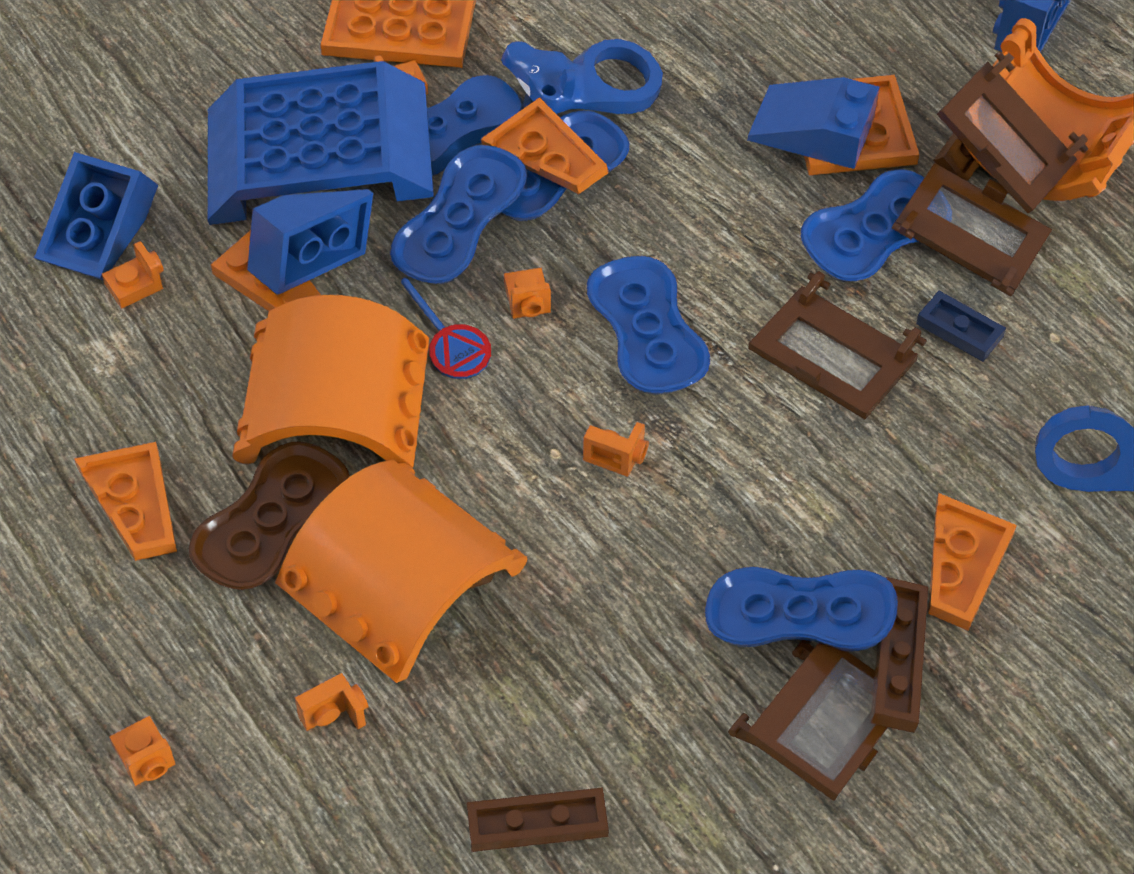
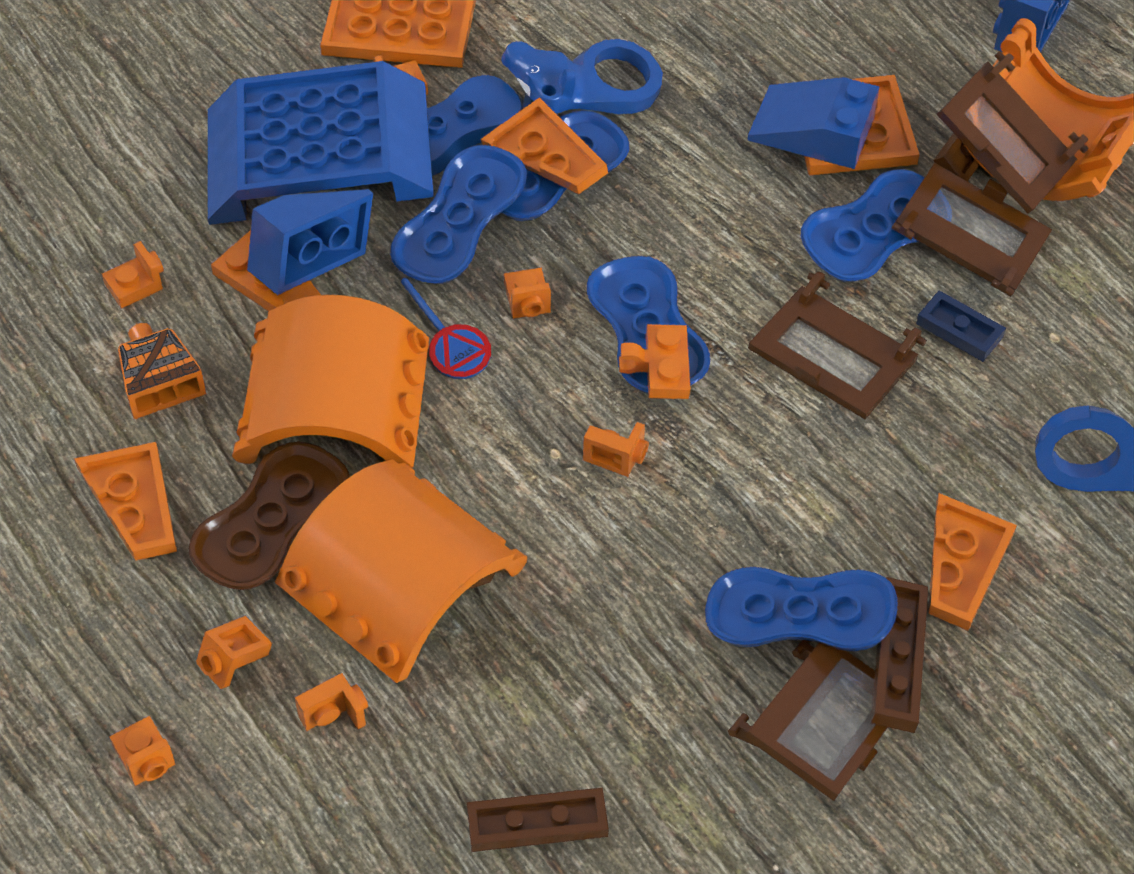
blue slope [34,152,158,280] -> none
none -> torso [118,323,207,420]
none -> orange bracket [196,616,272,689]
none -> orange plate [619,324,691,399]

